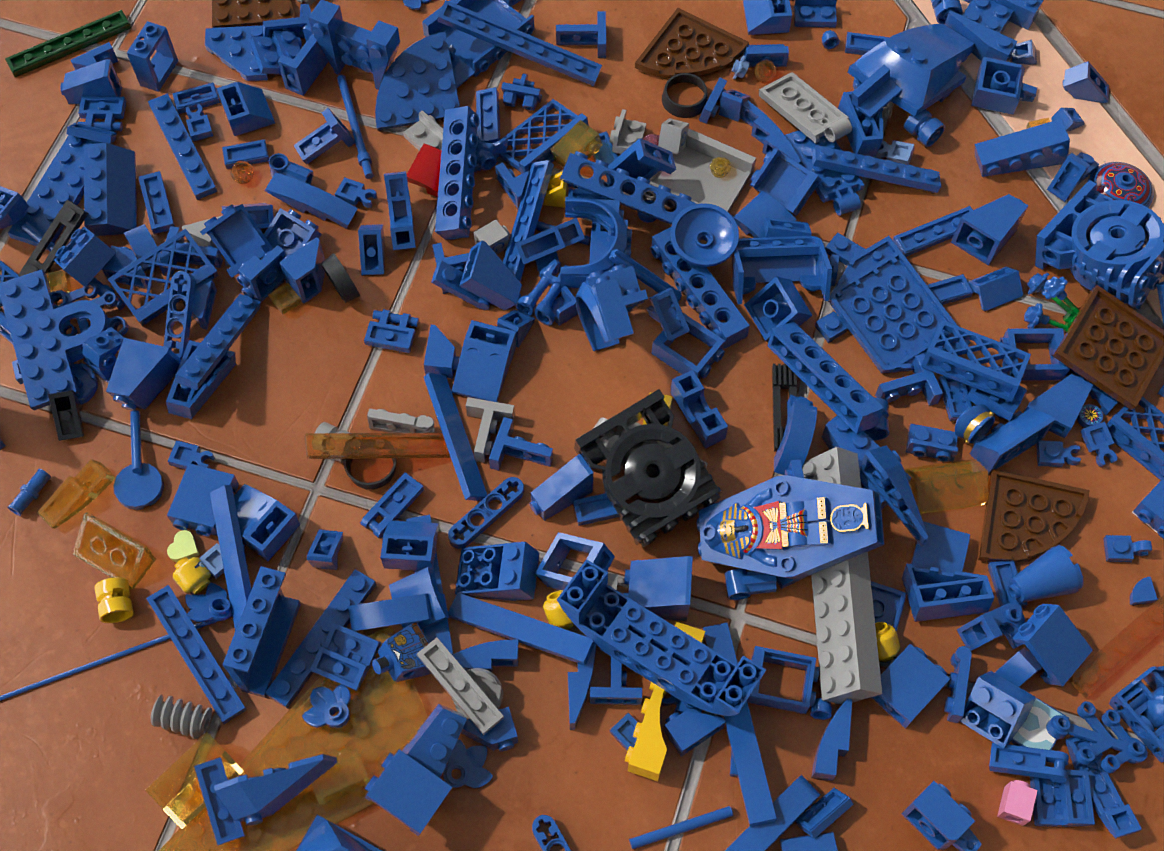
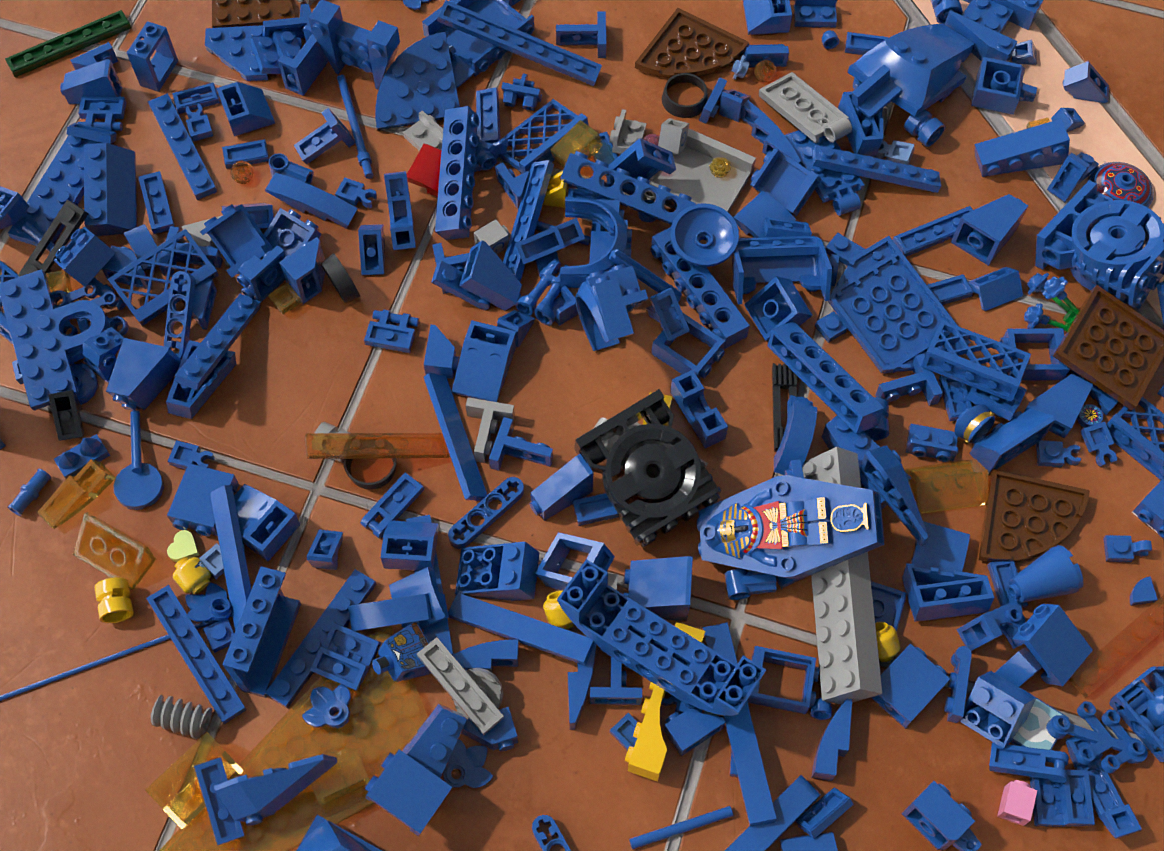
light grey hinge [367,409,435,439] -> none
none -> blue tile [54,434,110,481]
none -> blue plate [203,619,234,653]

